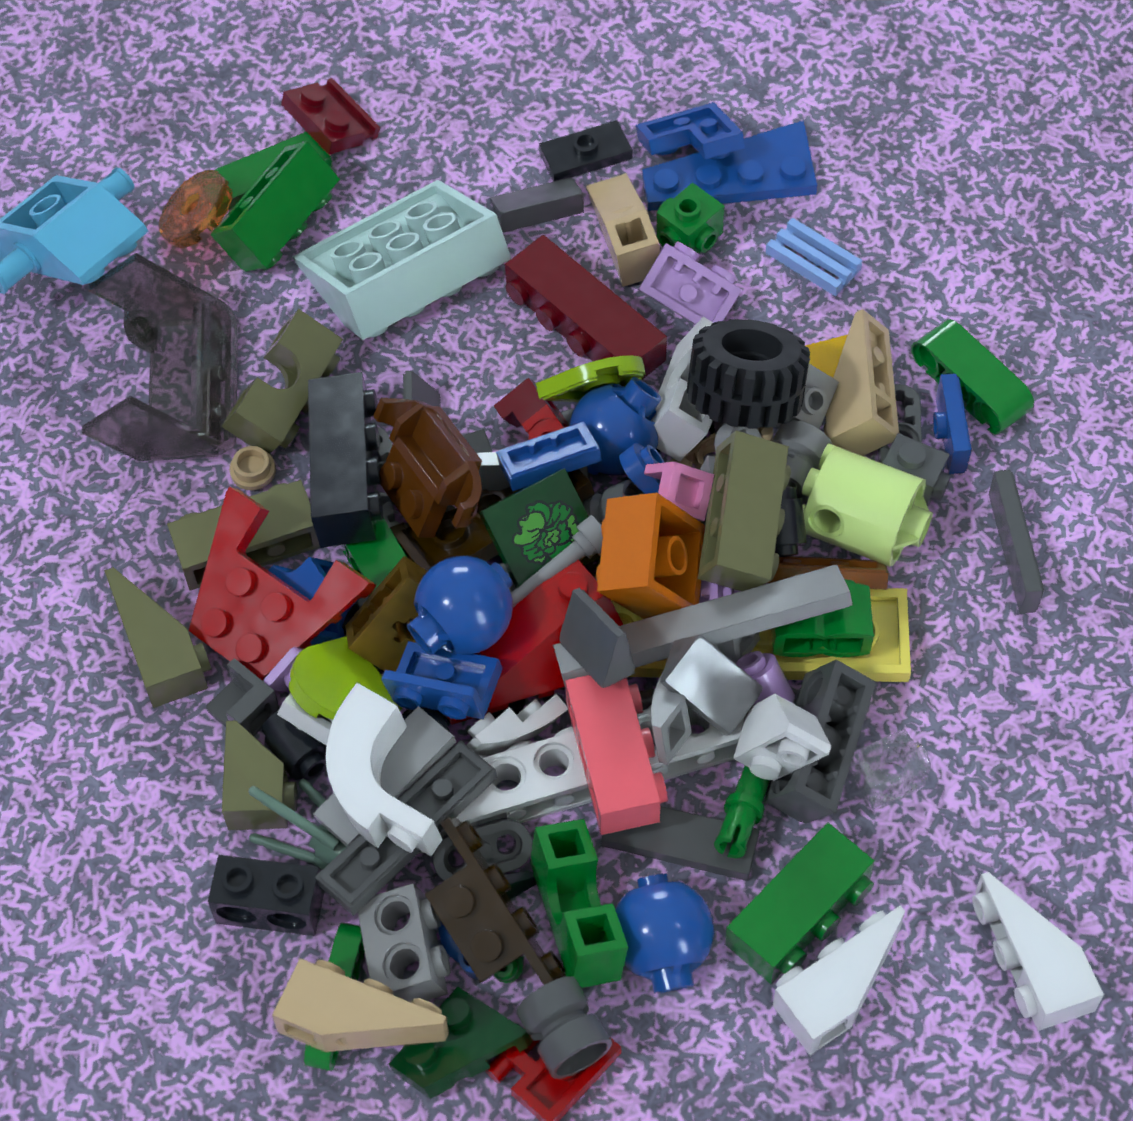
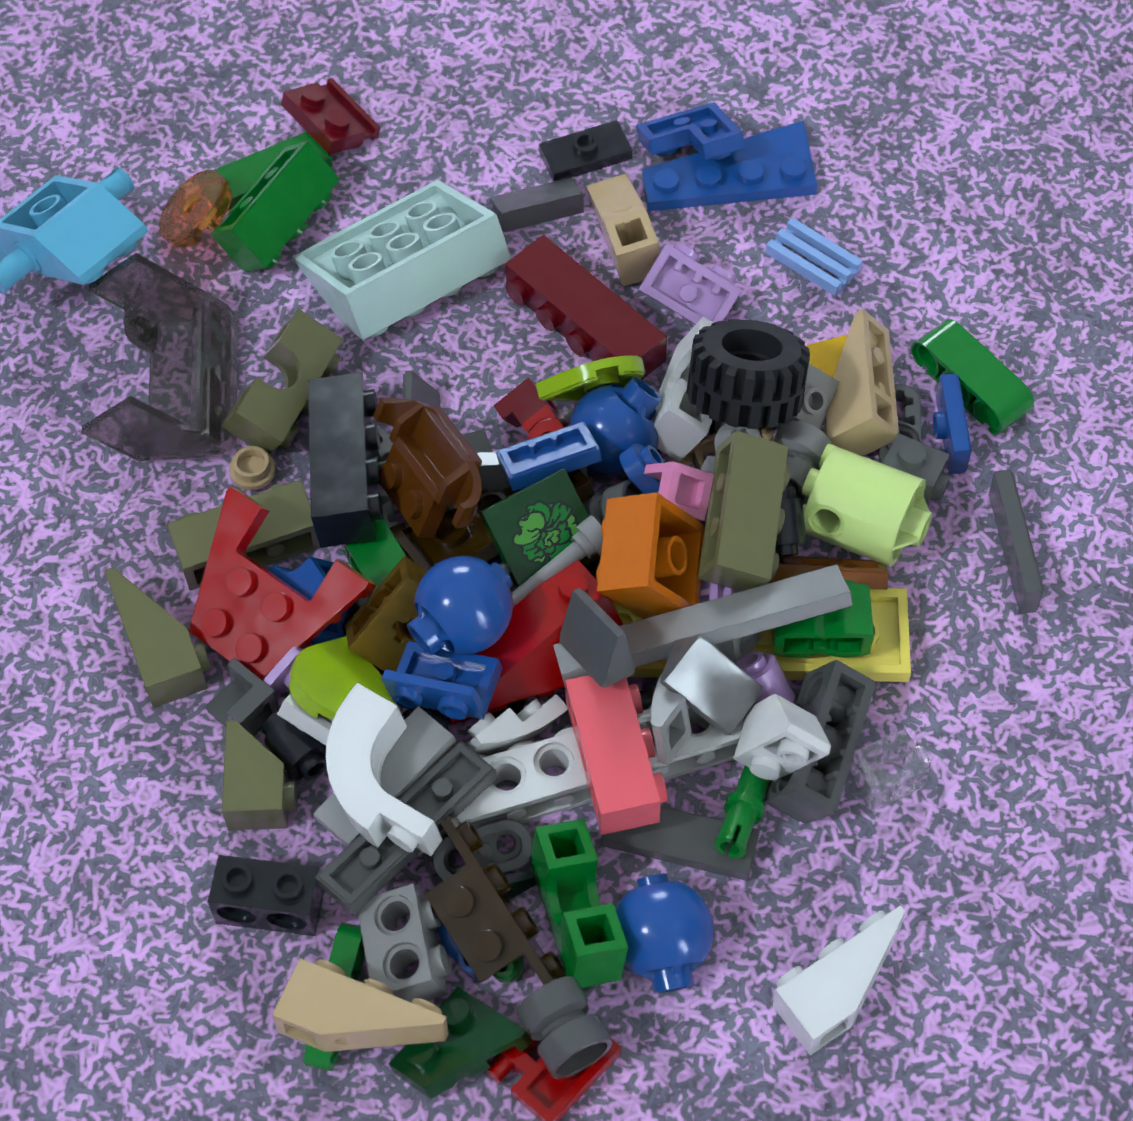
sand green plant [248,779,346,870] -> none
green brick [656,182,725,254] -> none
green brick [725,822,875,984] -> none
white slope [972,872,1104,1031] -> none

